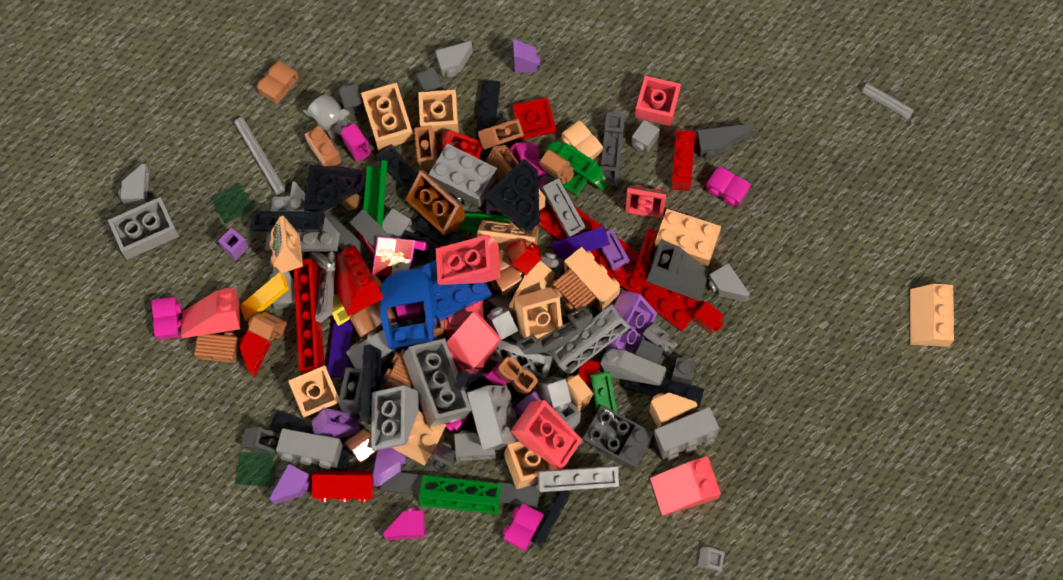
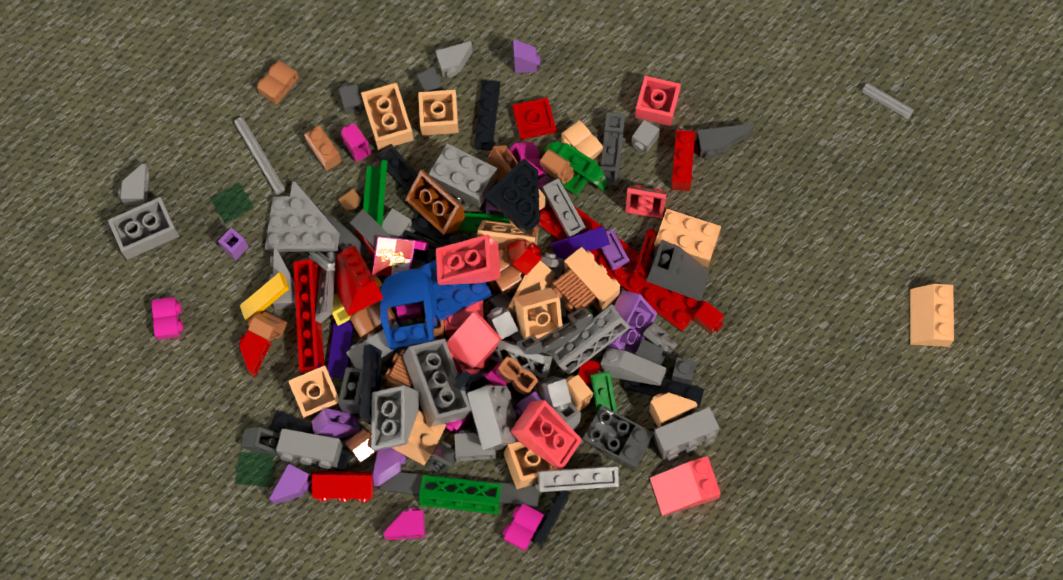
coral slope [181,288,240,338] -> none
nougat brick [194,332,239,363] -> none
black plate [250,211,325,232] -> none
light nougat slope [269,216,303,273] -> none
light grey piece [303,94,349,139] -> none
black plate [304,165,366,212] -> none
nougat brick [414,126,438,170] -> none
red slope [437,130,482,159] -> none
nougat brick [478,119,523,149] -> none
light grey slope [698,547,725,572] -> none
dark pink brick [706,166,751,207] -> none
light grey slope [707,263,750,302] -> none

